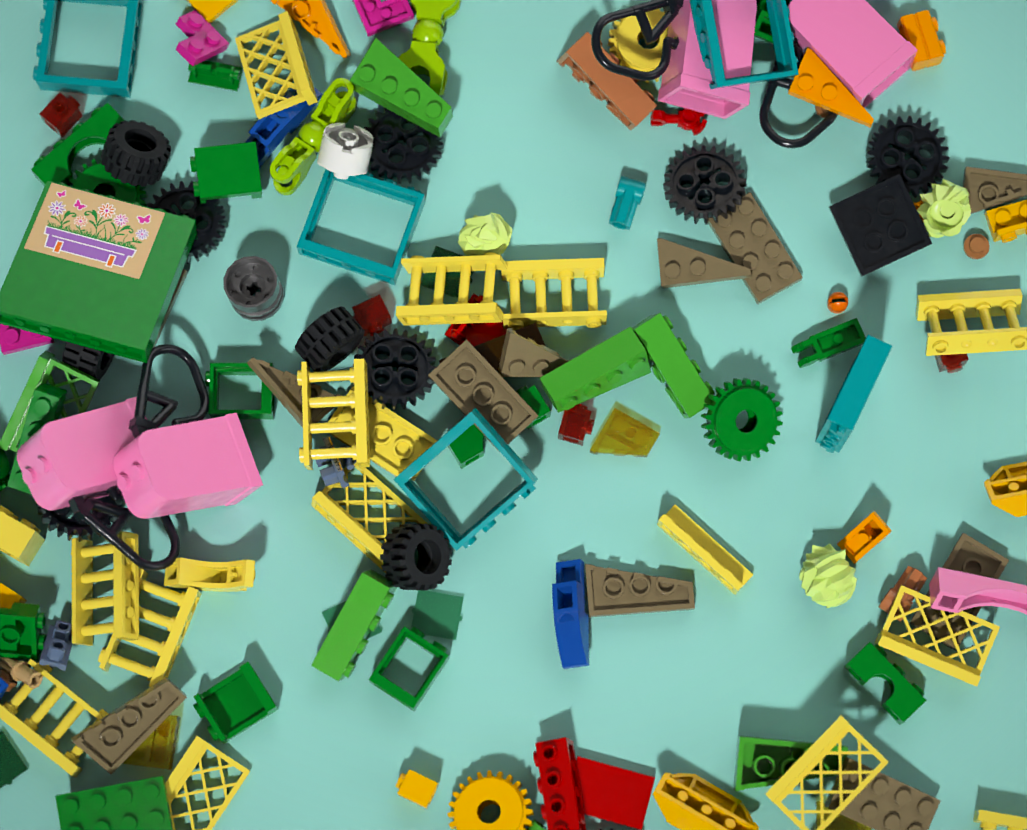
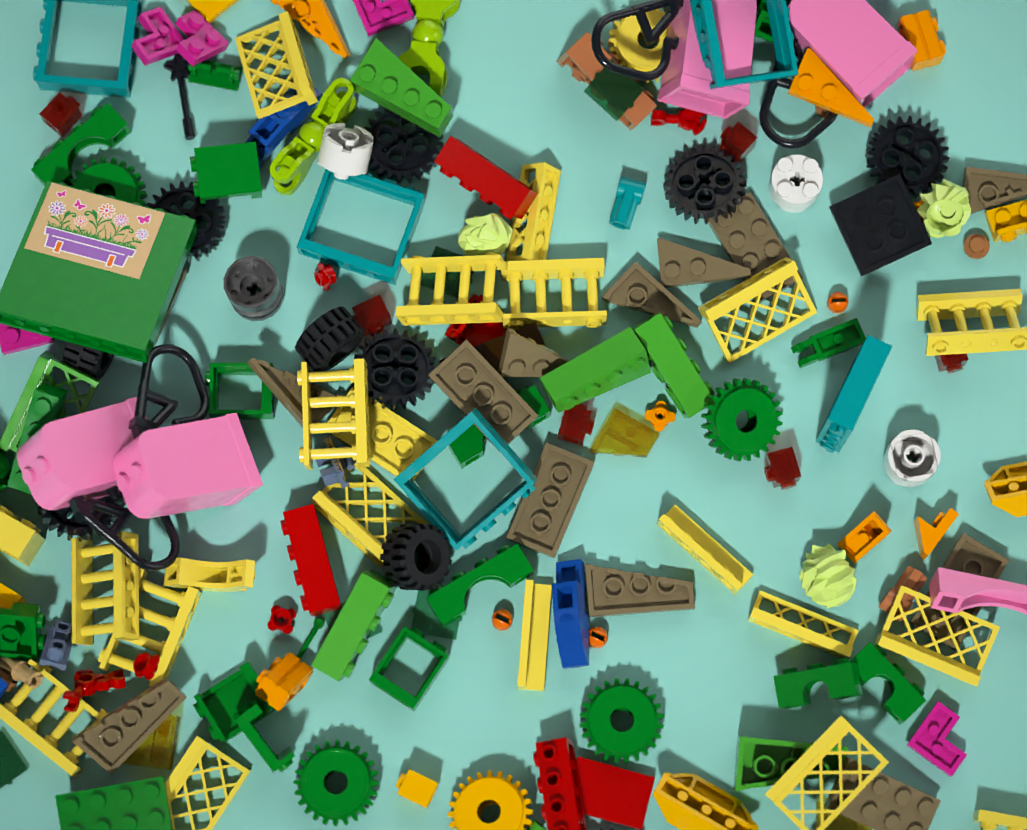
black tyre [101,120,171,187] -> none
none -> red piece [63,669,126,712]
none -> dark pink plate [131,7,184,66]
none -> red plate [133,652,160,680]
none -> black piece [164,54,195,140]
none -> green panel [233,699,295,772]
none -> light orange brick [255,652,314,711]
none -> red plate [267,605,297,634]
none -> red brick [280,504,342,617]
none -> green gear [293,740,380,827]
none -> green hinge [297,618,324,662]
none -> red plate [314,263,337,291]
none -> green arch [426,544,534,628]
none -> red brick [434,136,538,219]
none -> orange hinge [492,609,513,631]
none -> light yellow fence [506,162,561,261]
none -> dark tan plate [506,442,594,559]
none -> light yellow fence [517,580,552,691]
none -> green gear [579,678,664,764]
none -> clear green piece [584,60,644,121]
none -> orange hinge [589,626,608,649]
none -> dark tan wing [602,261,702,328]
none -> light orange plate [644,401,676,432]
none -> light yellow fence [698,257,817,363]
none -> clear red brick [719,122,758,163]
none -> light yellow fence [748,591,859,659]
none -> clear red brick [764,447,801,490]
none -> white brick [769,155,823,213]
none -> green arch [773,658,863,709]
none -> white brick [883,430,941,487]
none -> dark pink plate [906,701,967,777]
none -> light orange slope [914,508,959,559]

